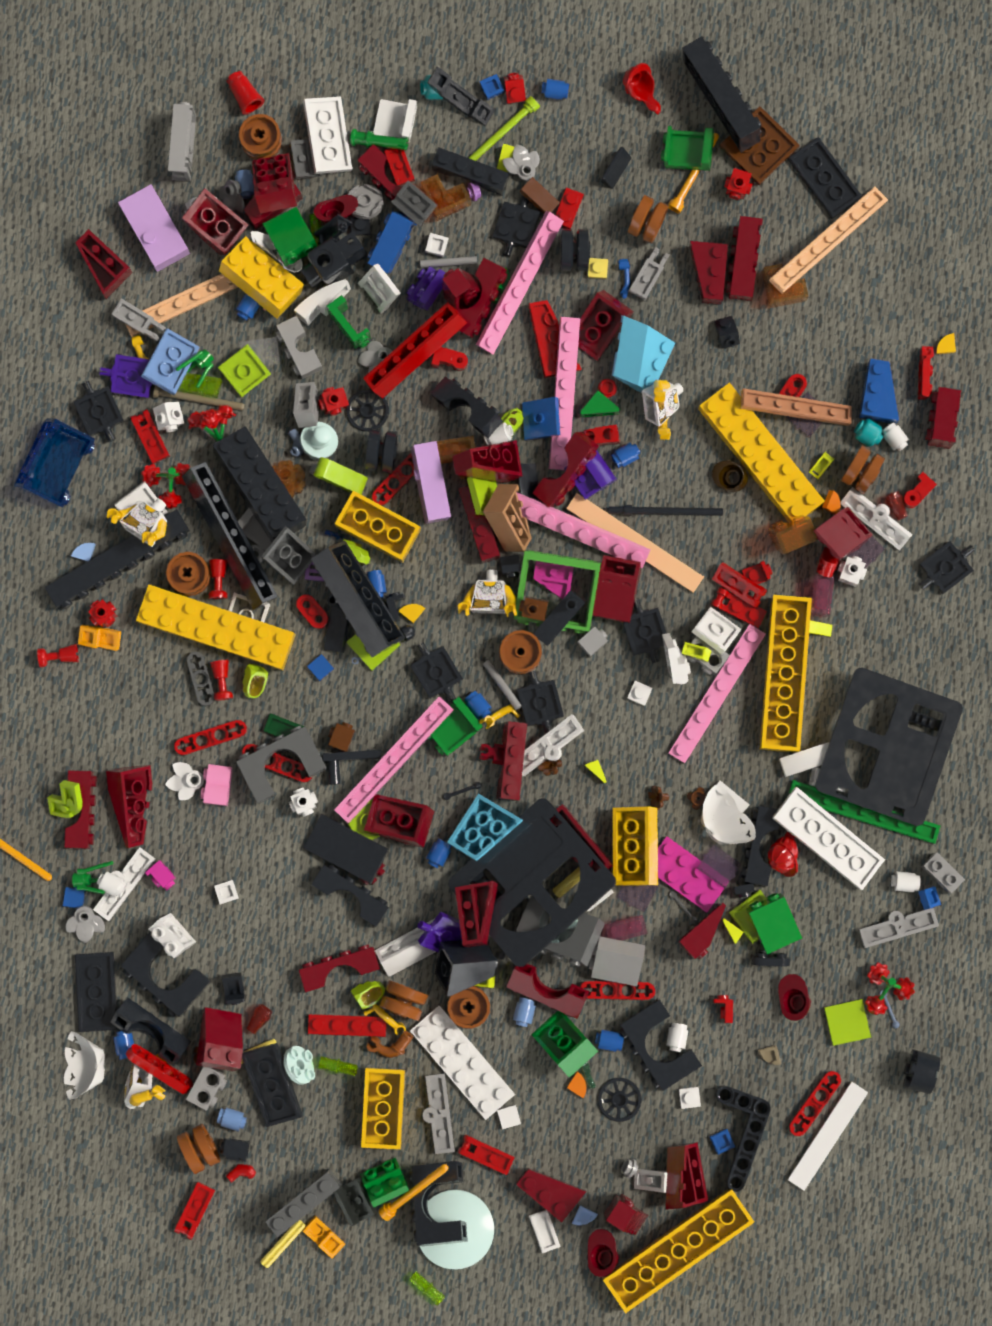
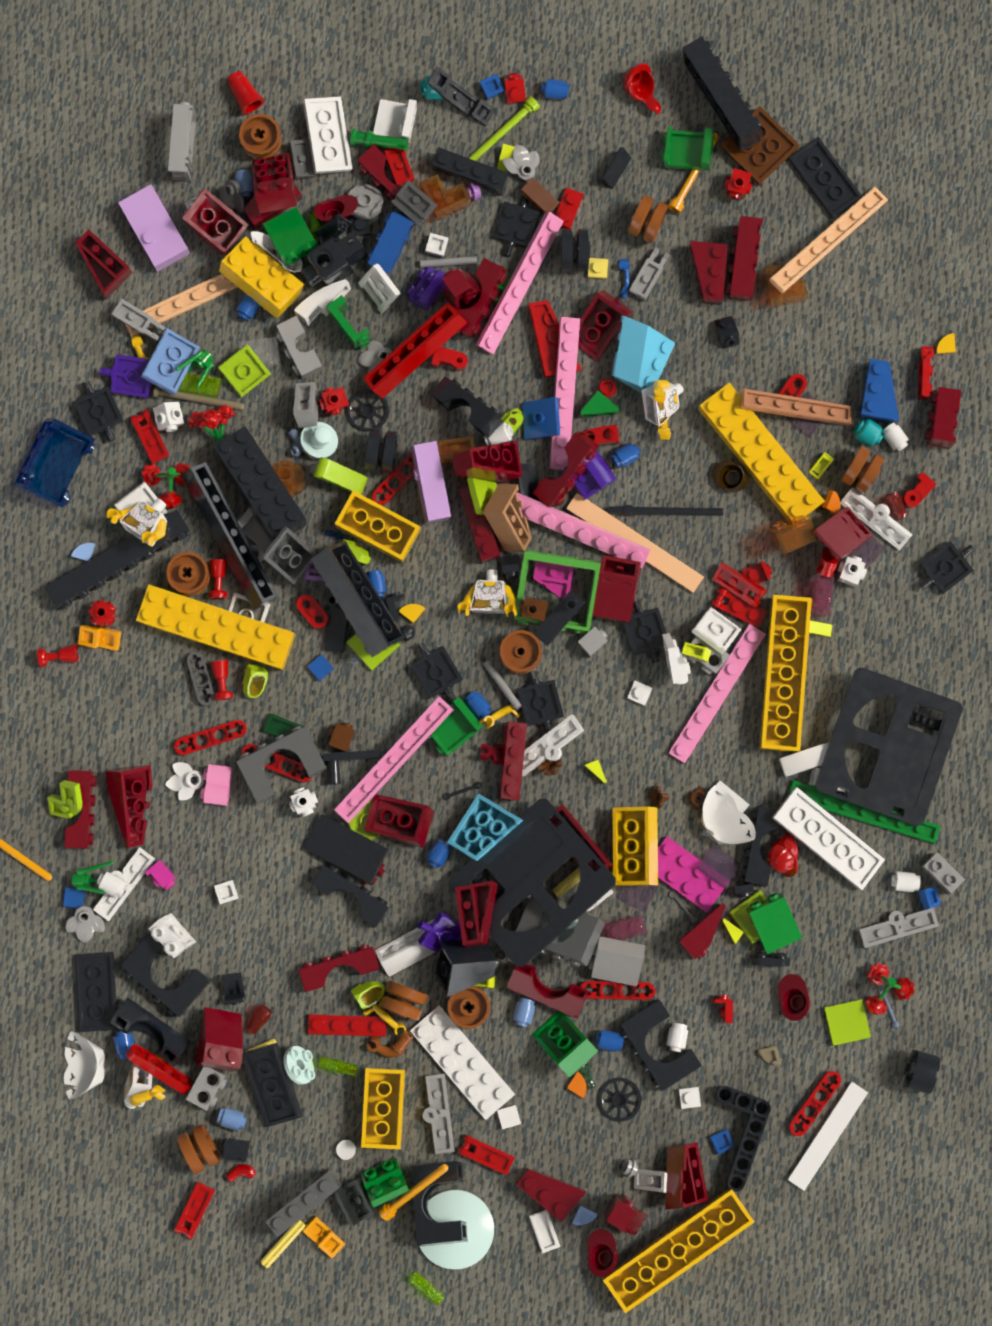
none -> white tile [336,1140,356,1160]

